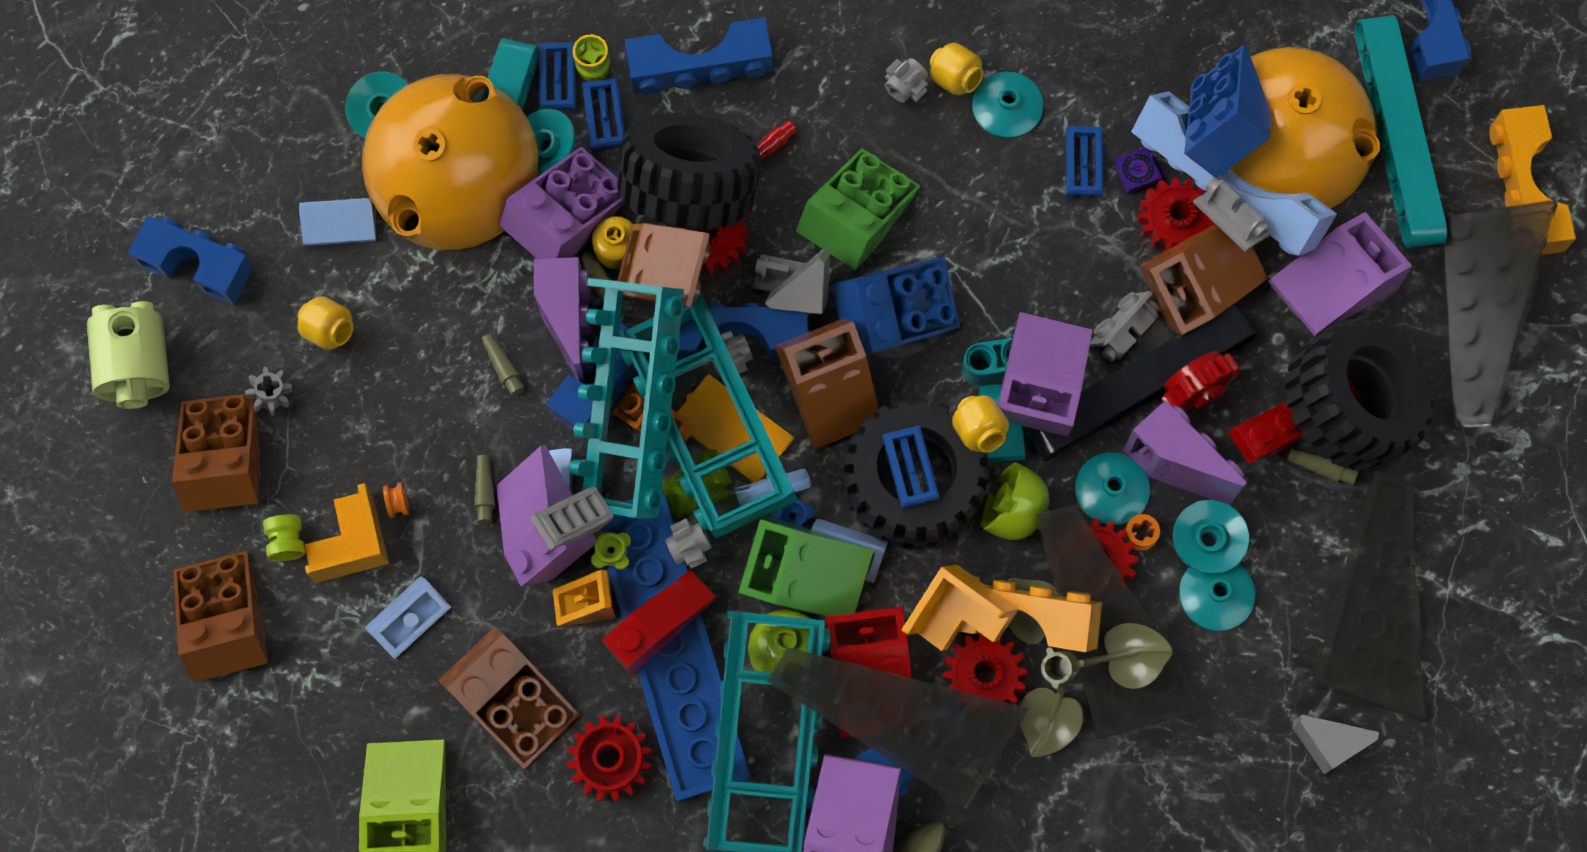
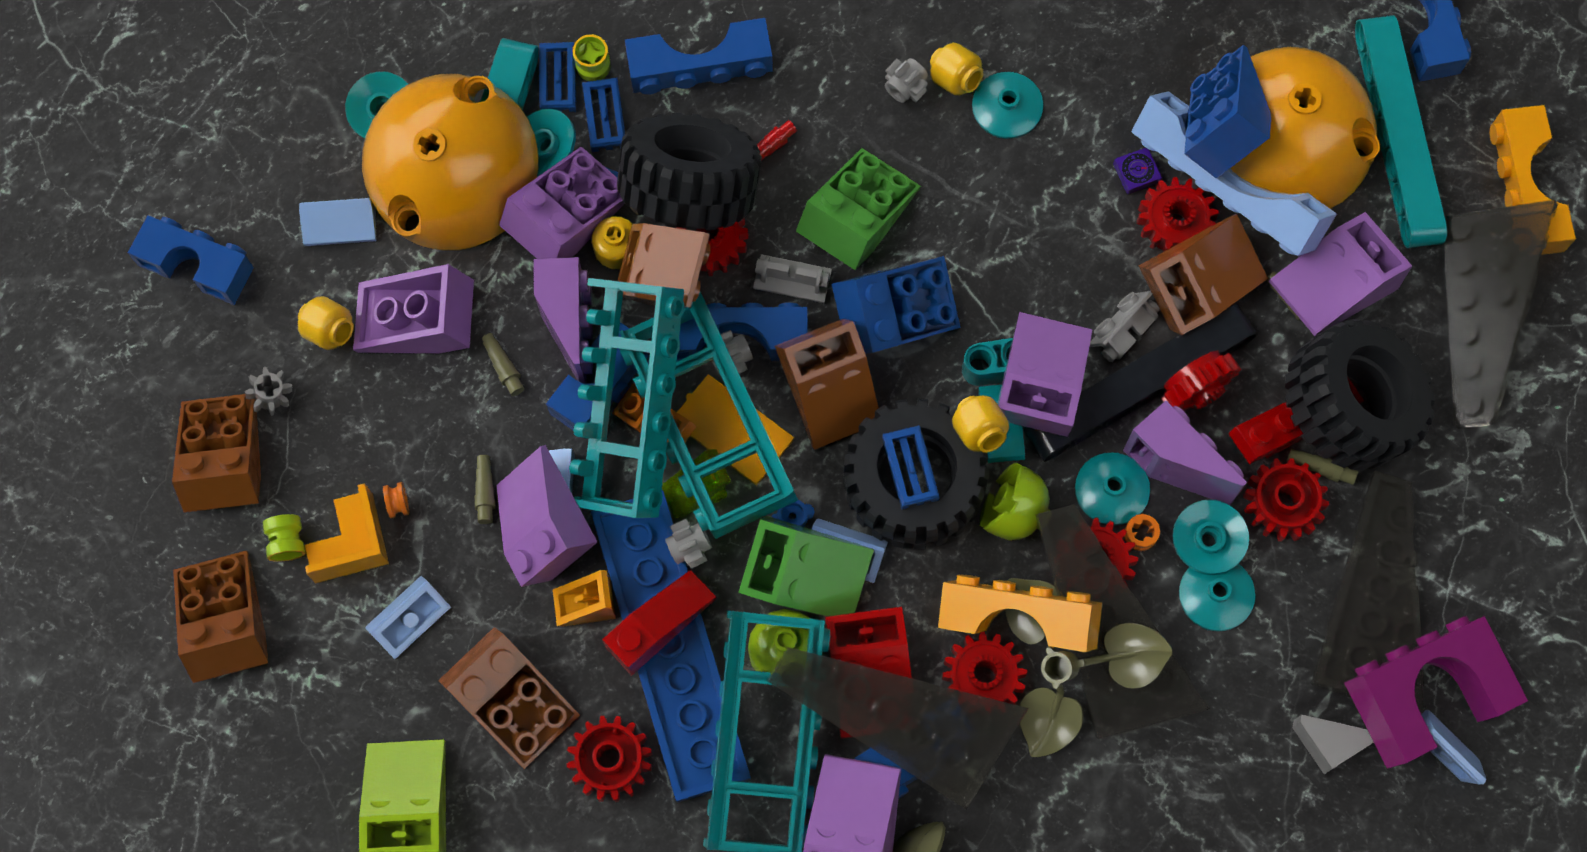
yellowish green cylinder [87,301,170,409] -> none
light grey slope [530,487,613,550] -> none
olive animal [581,252,610,302] -> none
lime plate [591,531,631,570] -> none
light blue axle [735,469,811,507] -> none
light grey slope [765,247,830,314] -> none
light orange panel [902,565,1019,651] -> none
blue tile [1065,126,1103,198] -> none
light grey hinge [1193,177,1271,252] -> none
none -> medium lavender slope [353,264,474,354]
none -> red gear [1243,458,1329,542]
none -> magenta arch [1344,615,1528,769]
none -> light blue slope [1422,710,1487,785]

